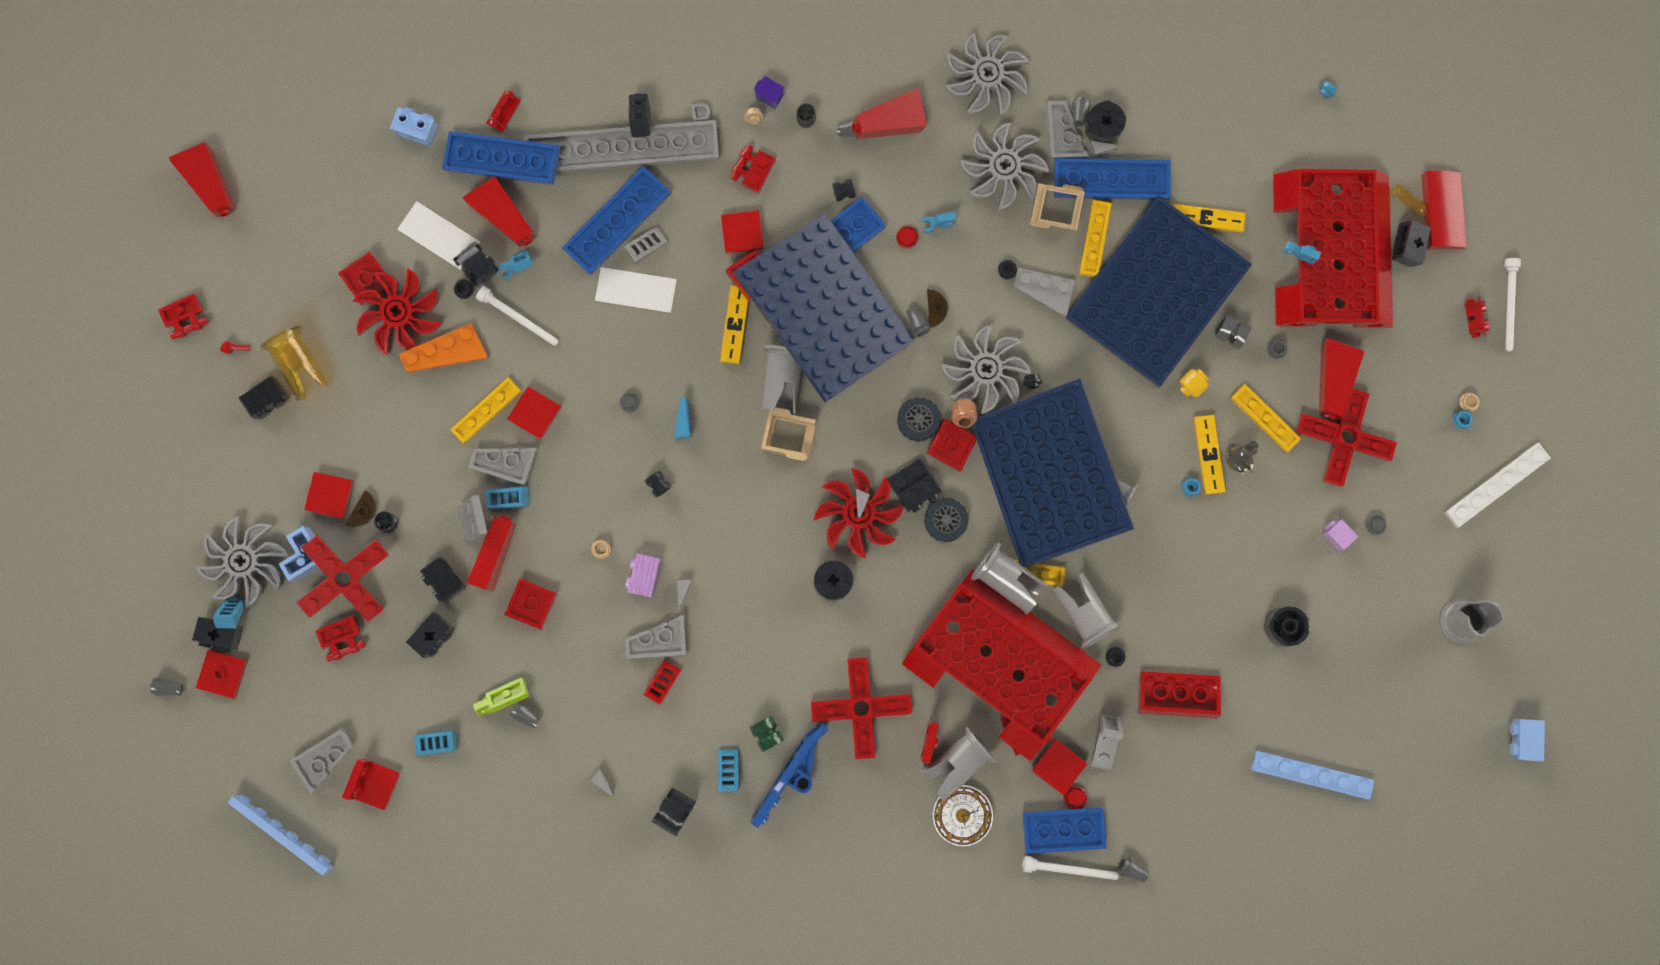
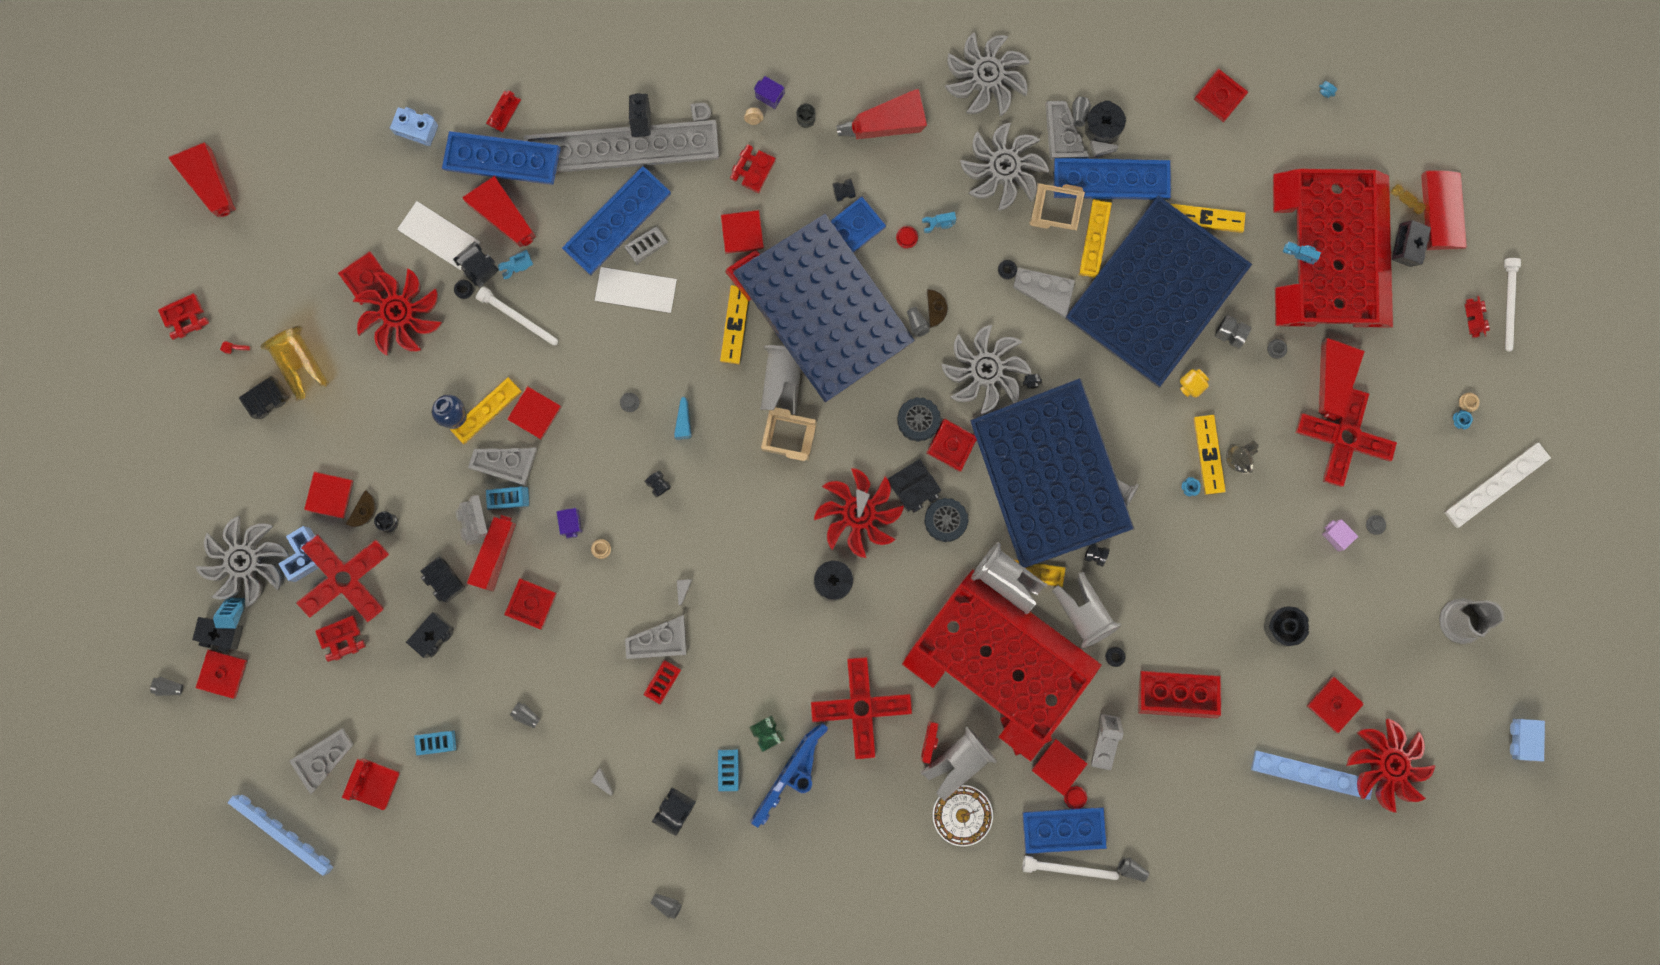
orange wing [398,323,488,374] -> none
lime hinge [473,678,530,716] -> none
lavender brick [625,553,661,598] -> none
nougat head [951,399,977,428] -> none
yellow tile [1230,384,1301,453] -> none
none -> dark blue piece [431,395,467,429]
none -> dark purple brick [556,508,582,539]
none -> dark grey cone [650,893,682,919]
none -> black wheel [1084,543,1110,567]
none -> red plate [1194,68,1248,123]
none -> red plate [1307,677,1364,734]
none -> red piece [1346,719,1435,813]

